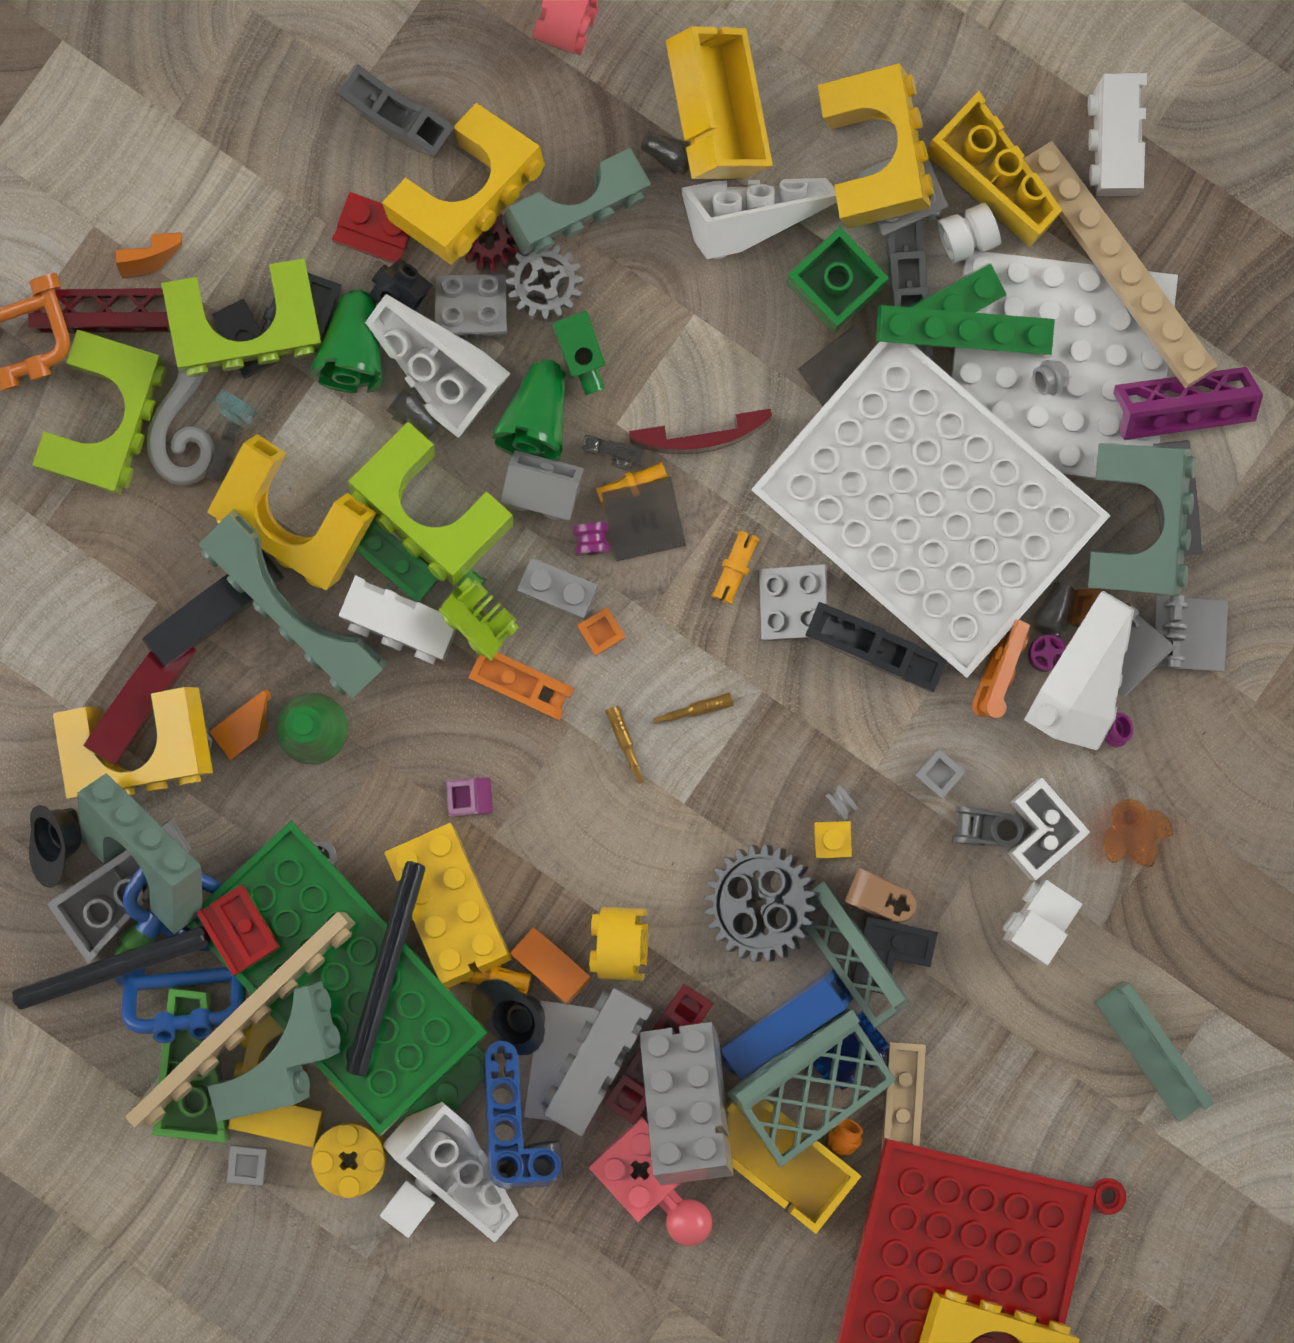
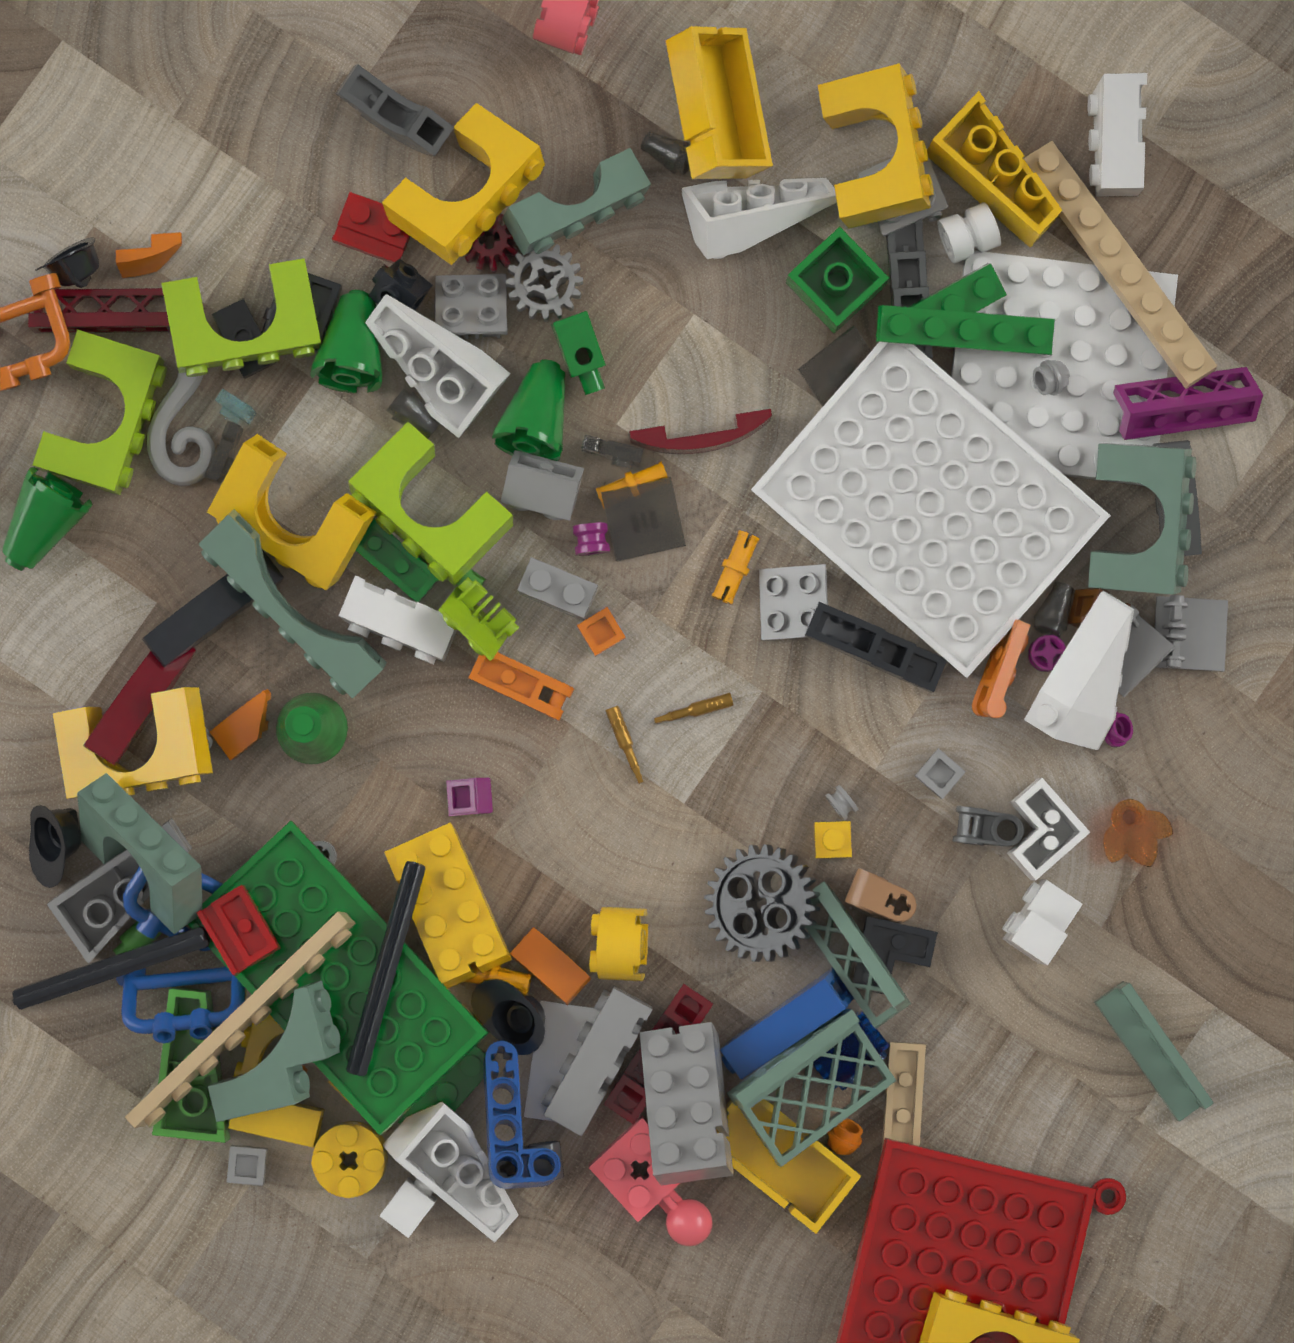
none -> green cone [2,467,93,571]
none -> black piece [35,237,99,288]

